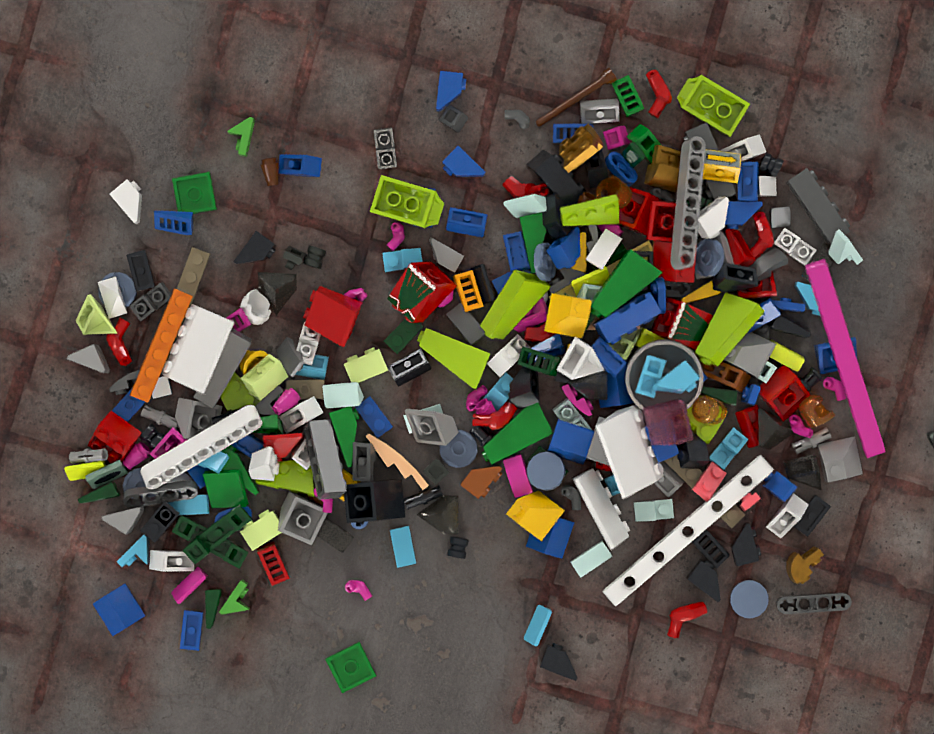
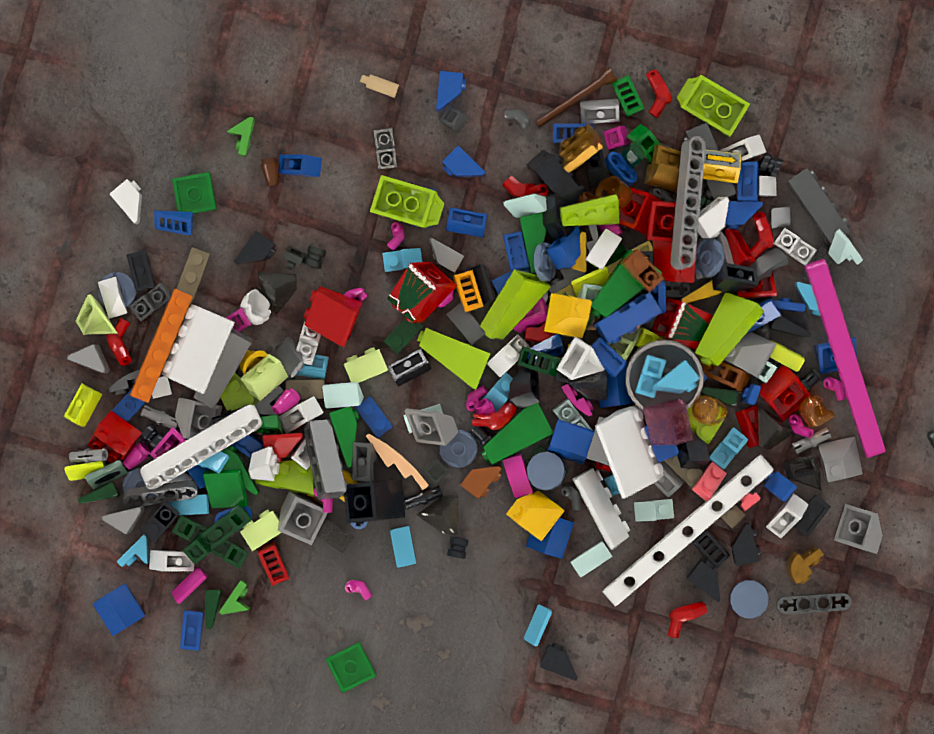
none -> neon yellow slope [64,383,102,427]
none -> tan cylinder [360,74,399,98]
none -> dark orange slope [620,249,664,292]
none -> light grey slope [834,504,883,554]

